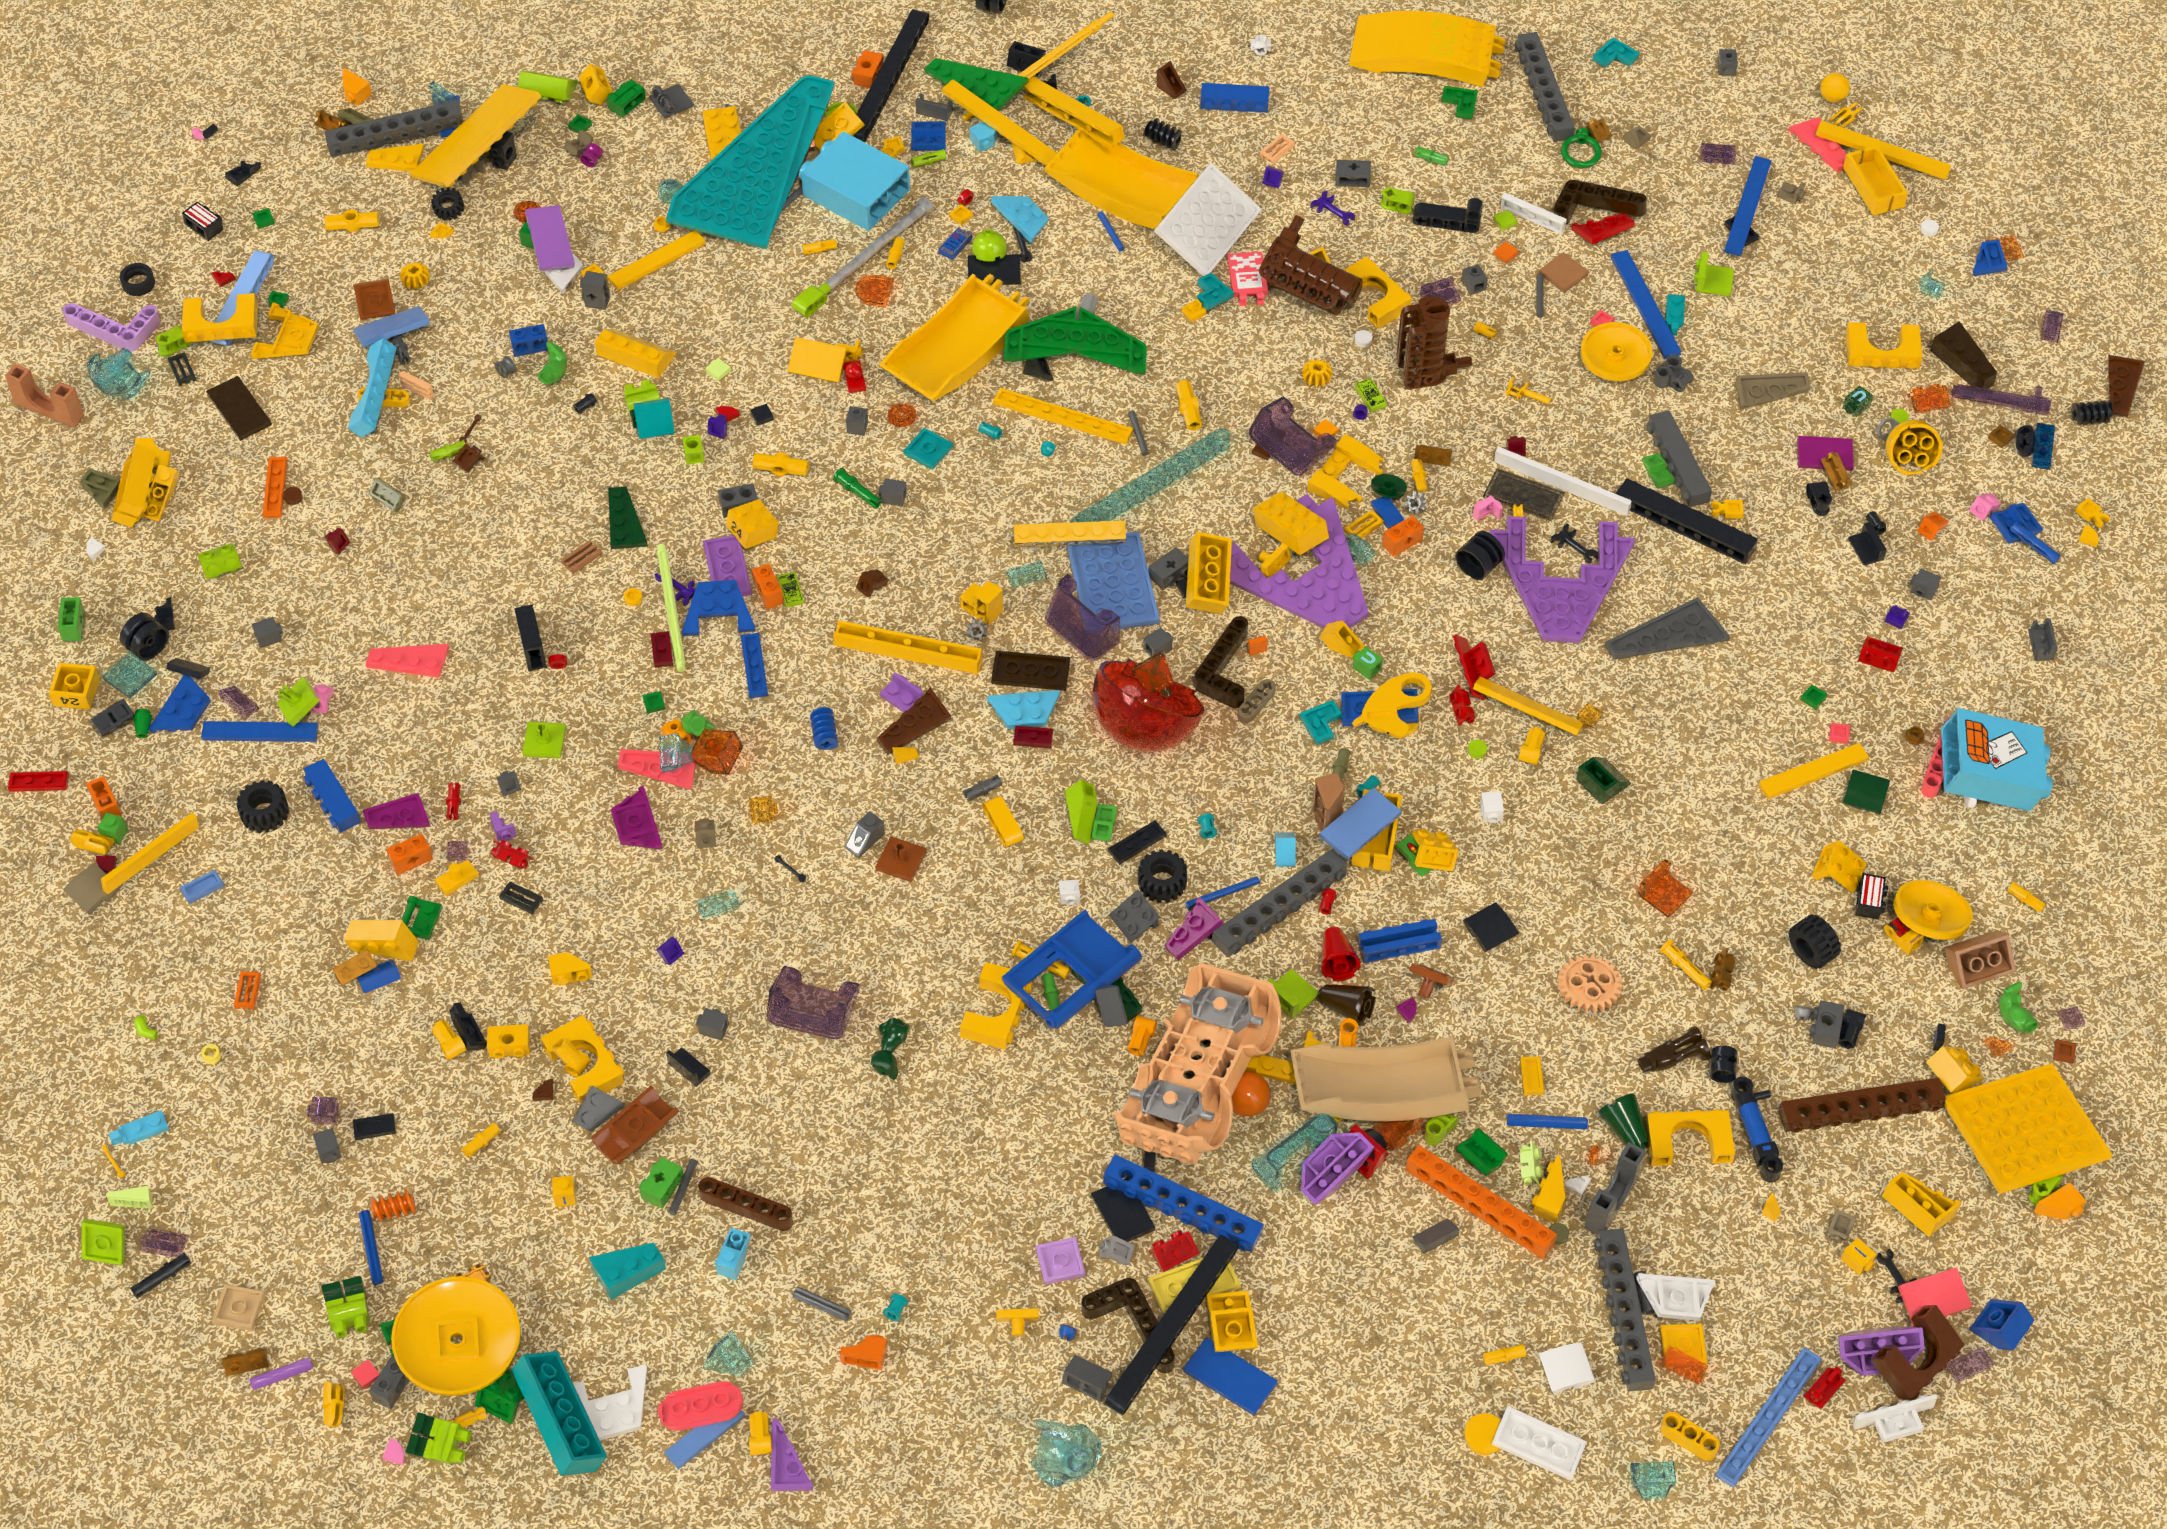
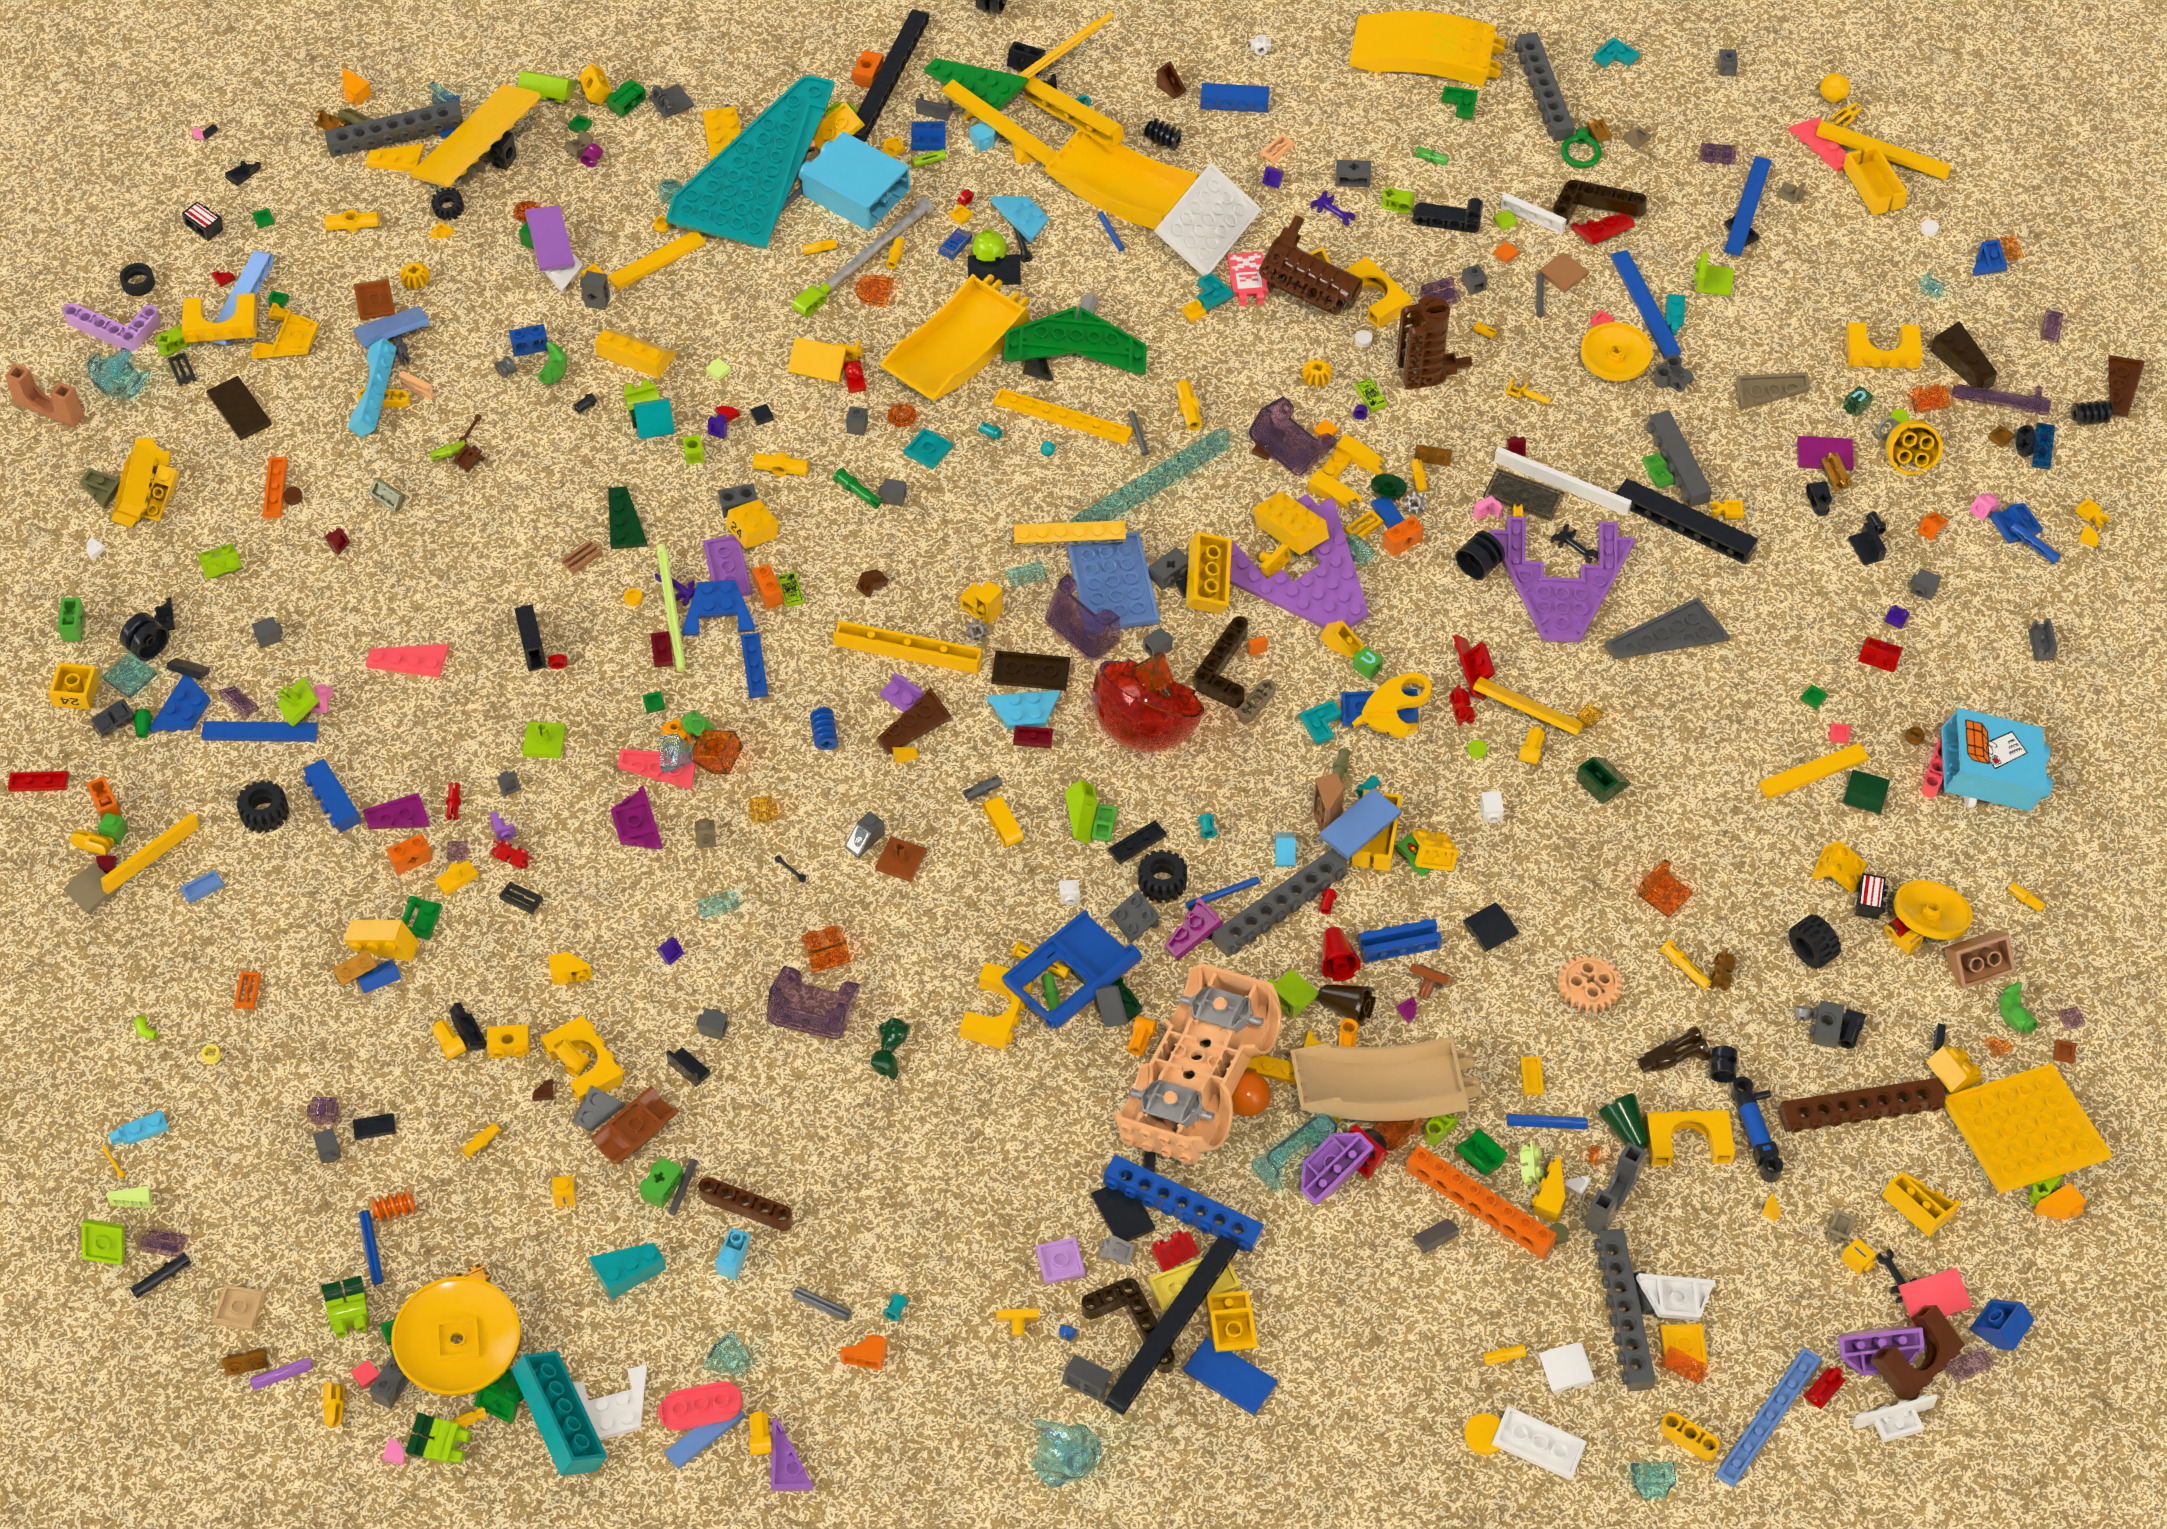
none -> clear orange bracket [801,926,851,973]

